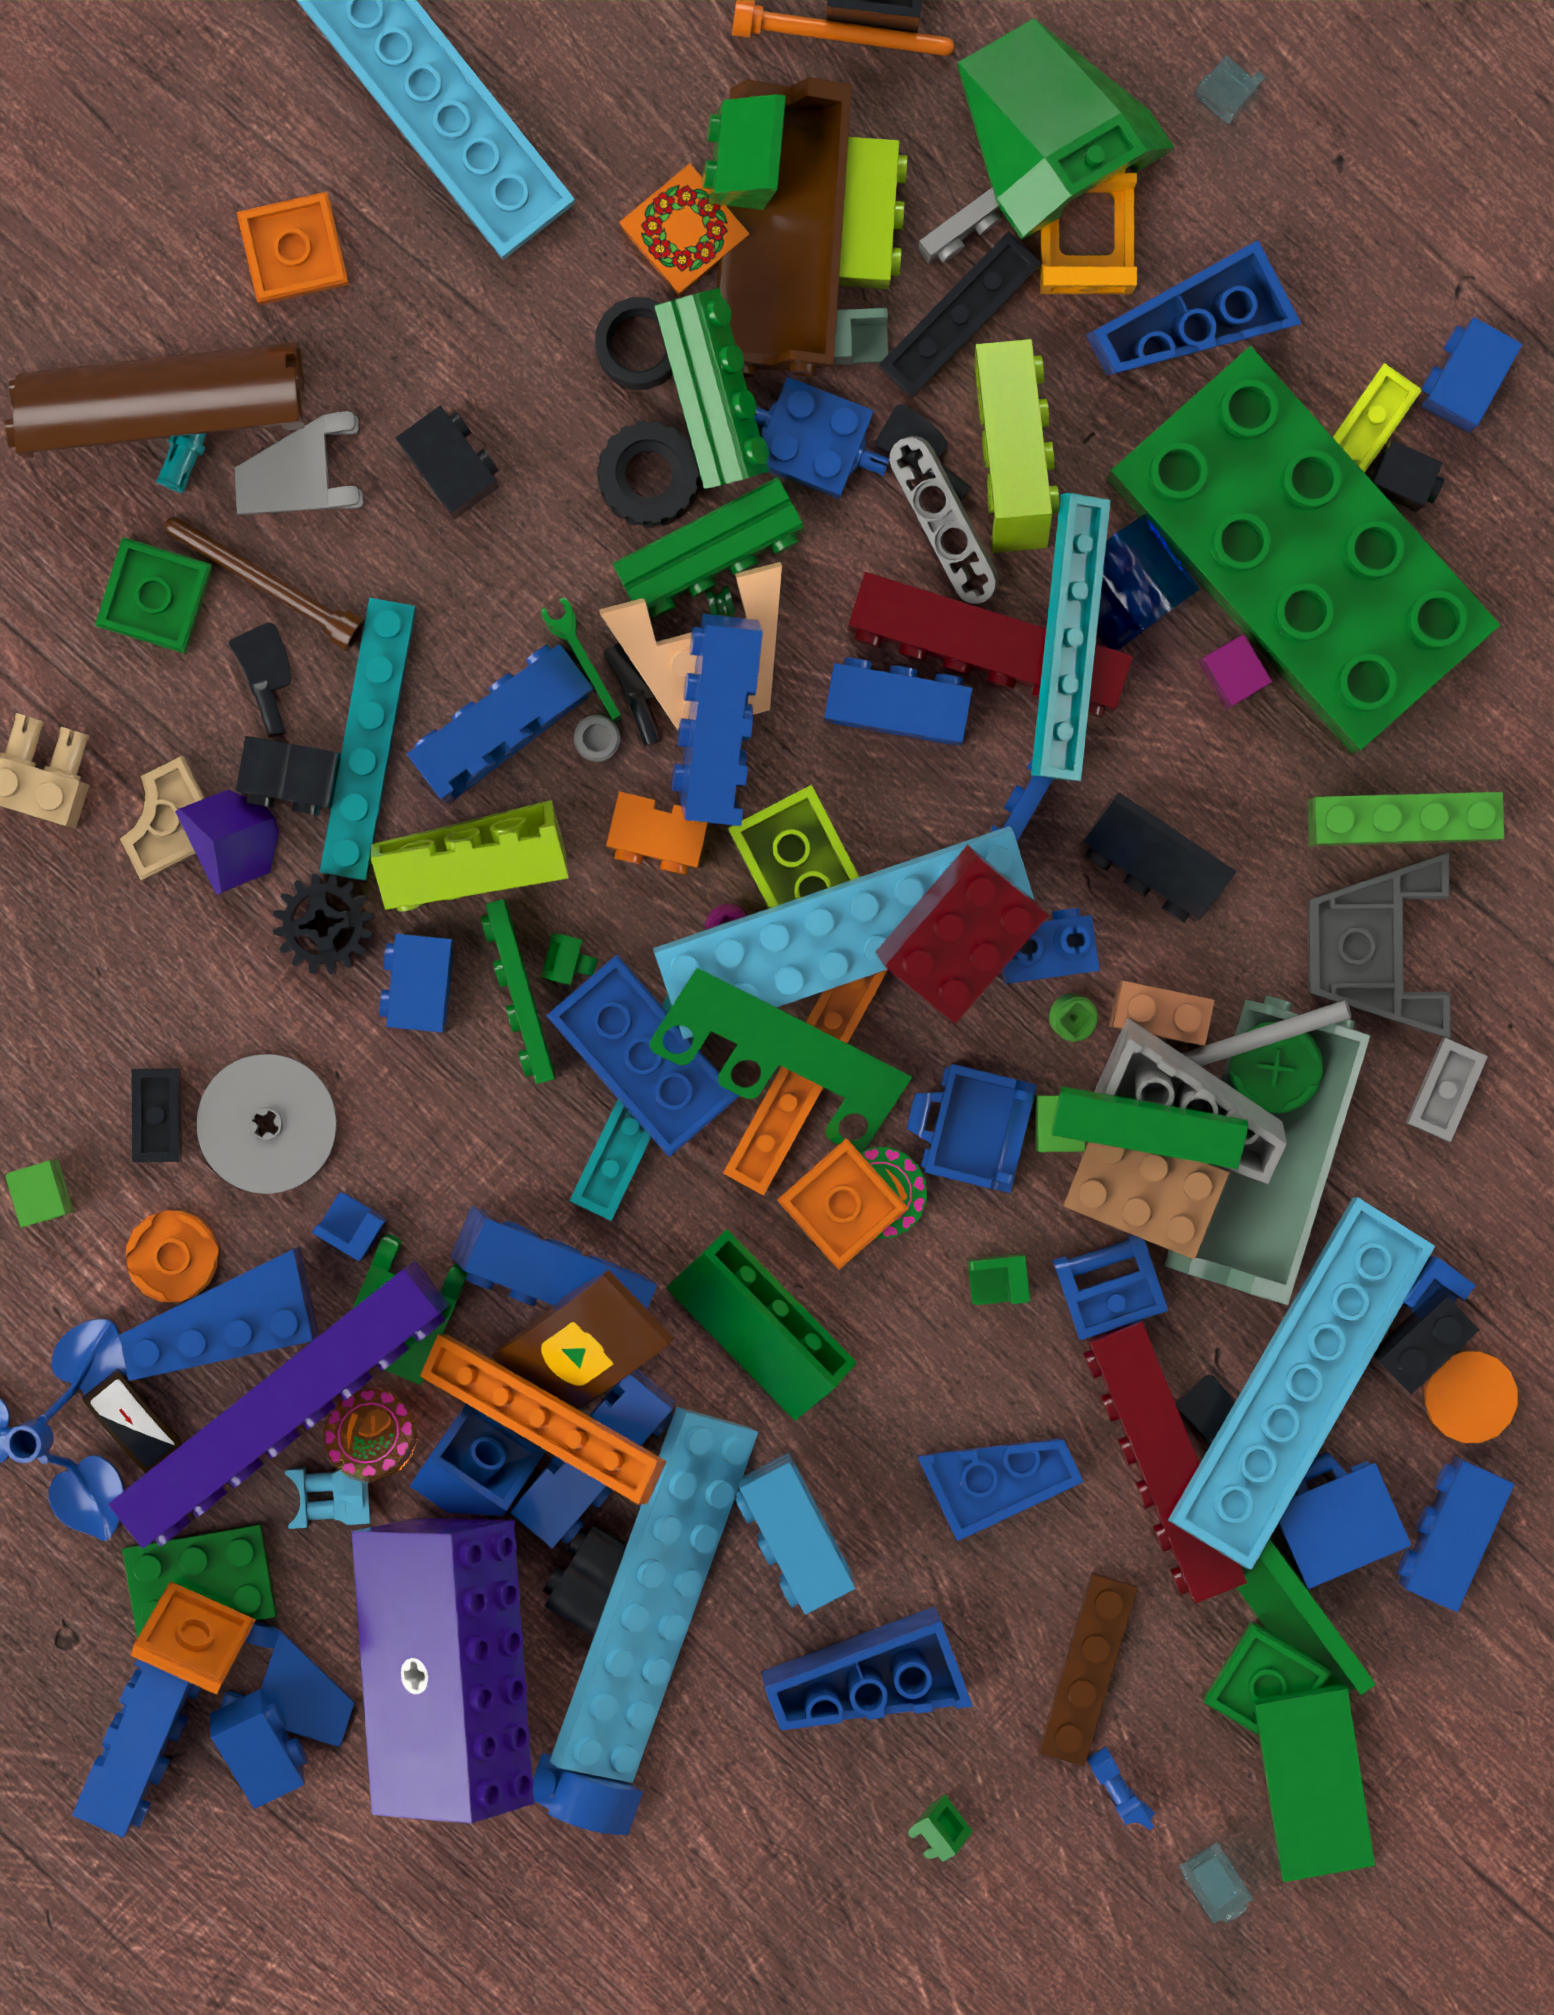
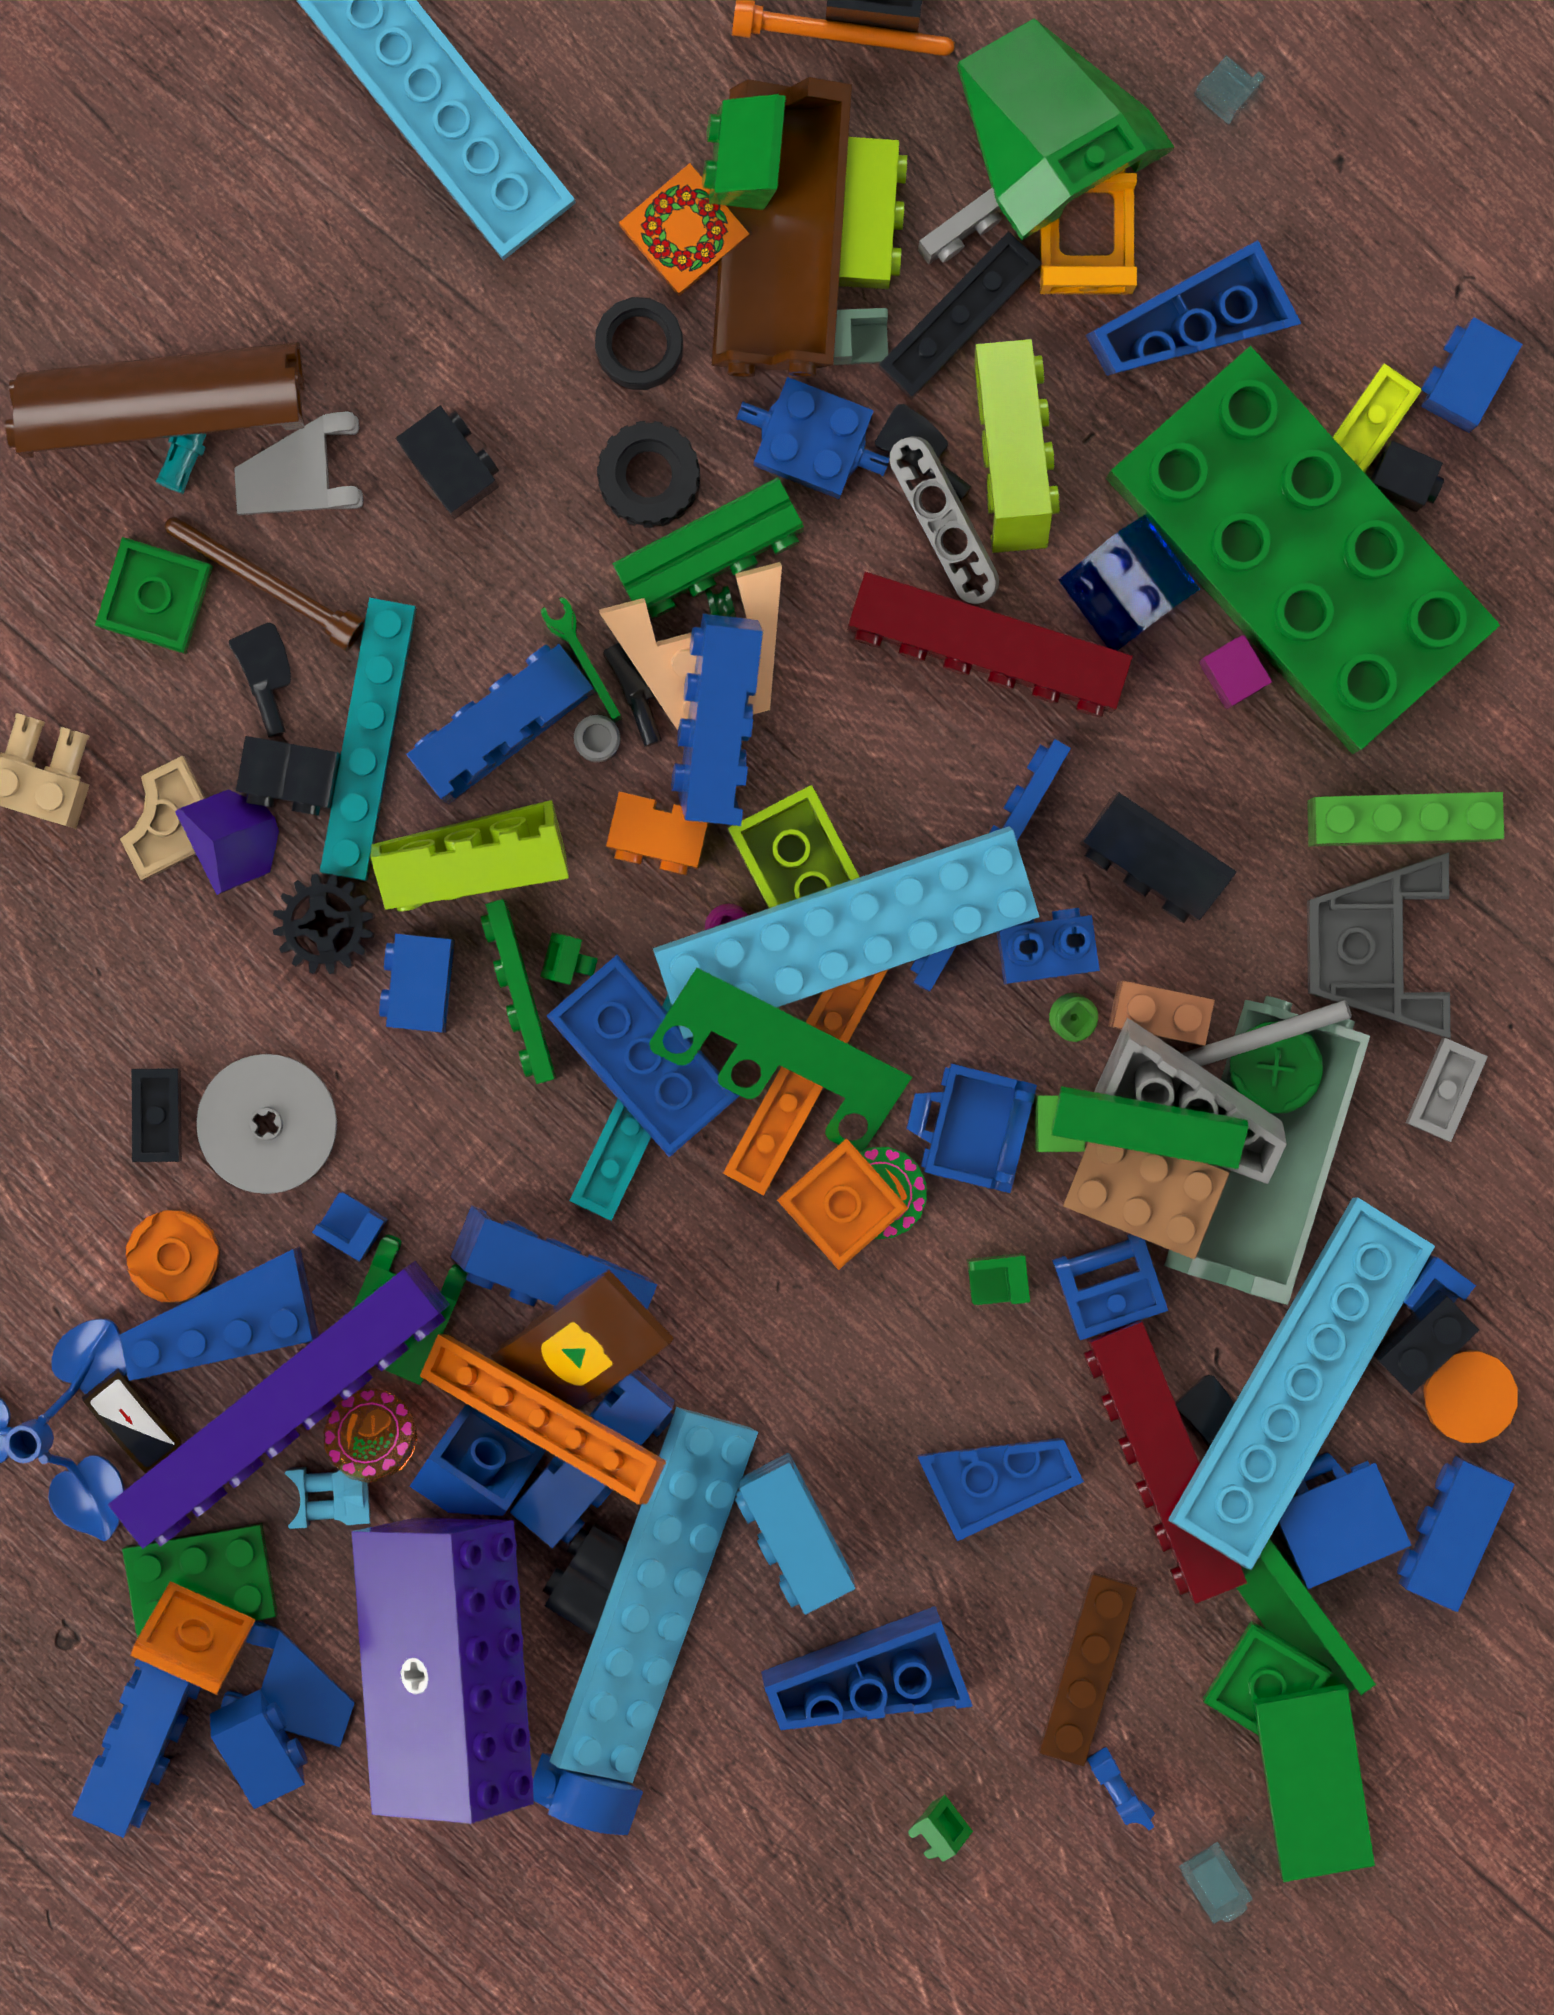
bright green panel [6,1159,74,1228] -> none
orange tile [237,191,350,306] -> none
green brick [655,288,769,489] -> none
green brick [666,1229,857,1421] -> none
blue brick [824,657,972,746] -> none
dark red brick [875,844,1049,1024] -> none
teal plate [1031,493,1111,781] -> none

